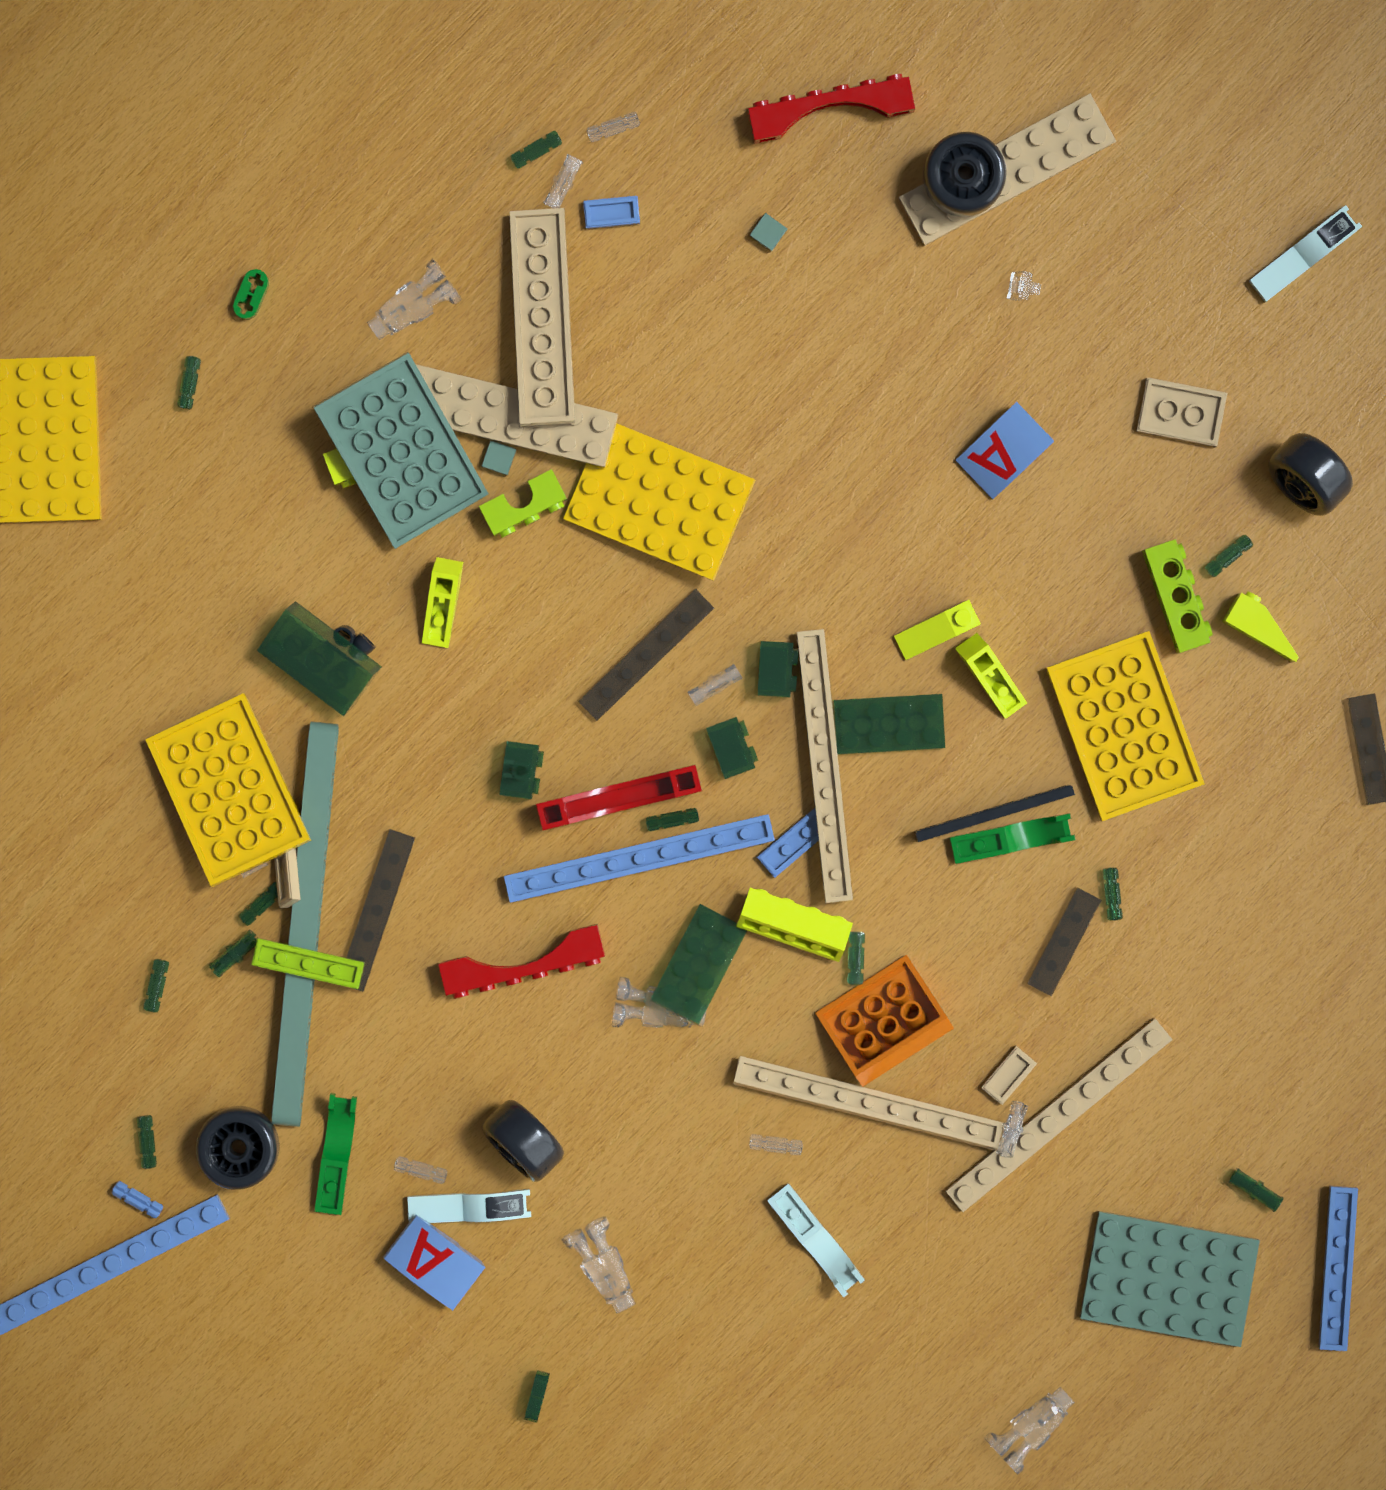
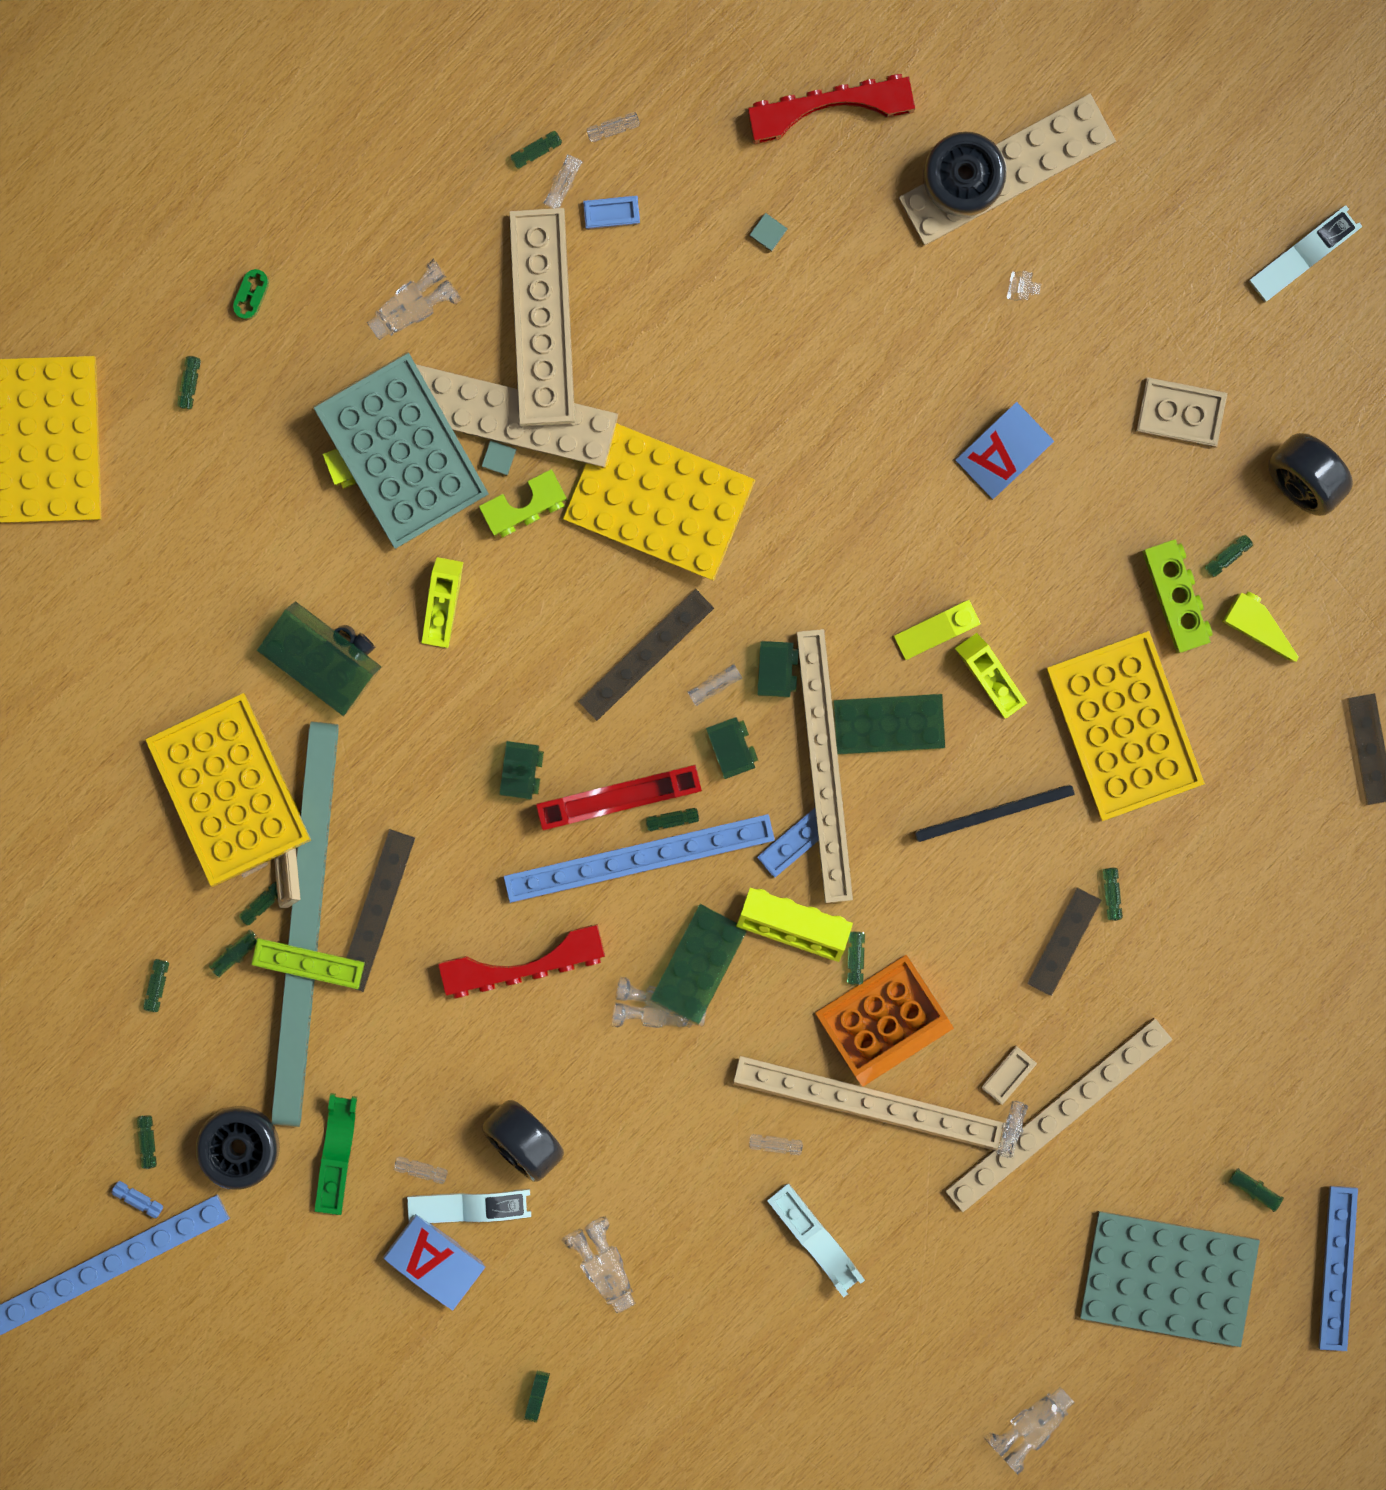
green piece [950,813,1076,864] -> none

